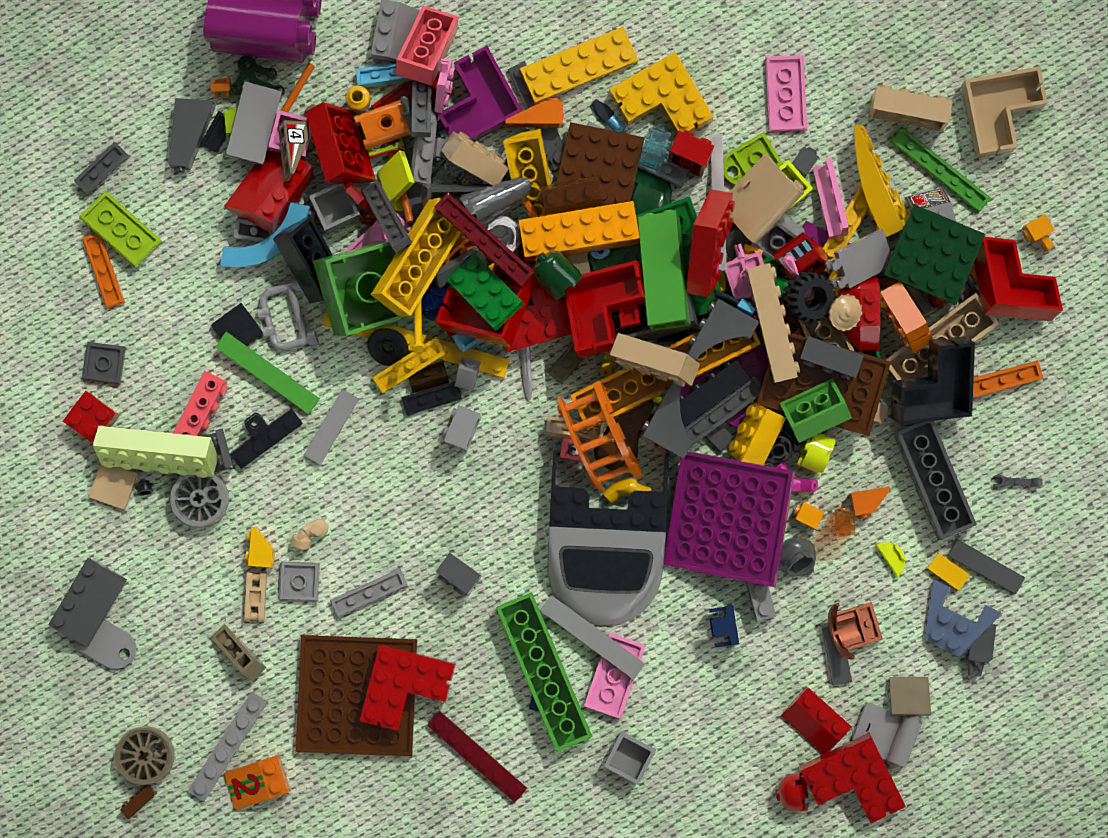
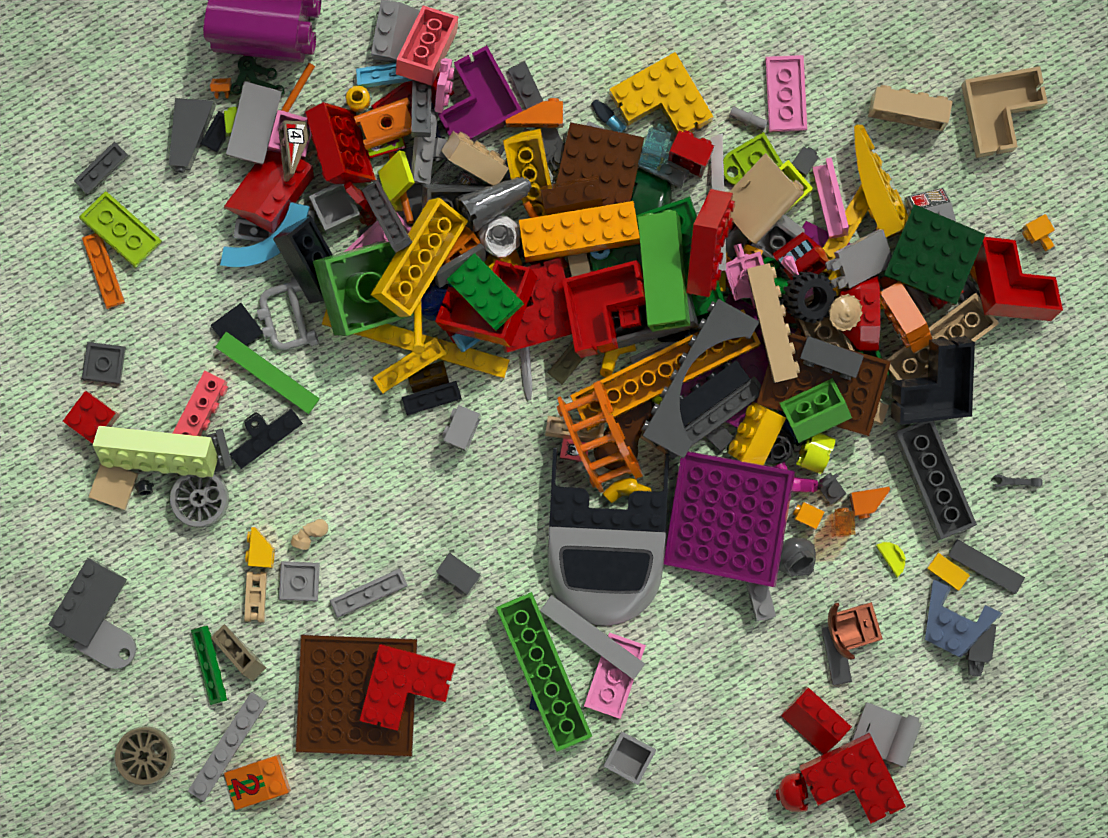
reddish brown piece [120,785,157,819] -> none
light grey tile [304,389,359,465] -> none
black wheel [367,328,408,366] -> none
dark grey piece [400,96,417,139] -> none
dark red plate [427,711,527,803] -> none
dark red plate [434,193,534,288] -> none
light grey brick [455,357,481,391] -> none
yellow plate [519,27,638,104] -> none
dark green cylinder [533,250,582,300] -> none
tan brick [610,333,700,387] -> none
dark blue panel [708,605,739,648] -> none
piece [715,291,756,317] -> none
dark tan tile [889,677,931,716] -> none
bright green tile [890,127,991,213] -> none
orange plate [973,360,1044,398] -> none
none -> green plate [191,625,227,705]
none -> light grey pin [729,106,768,132]
none -> dark grey bracket [818,473,846,505]

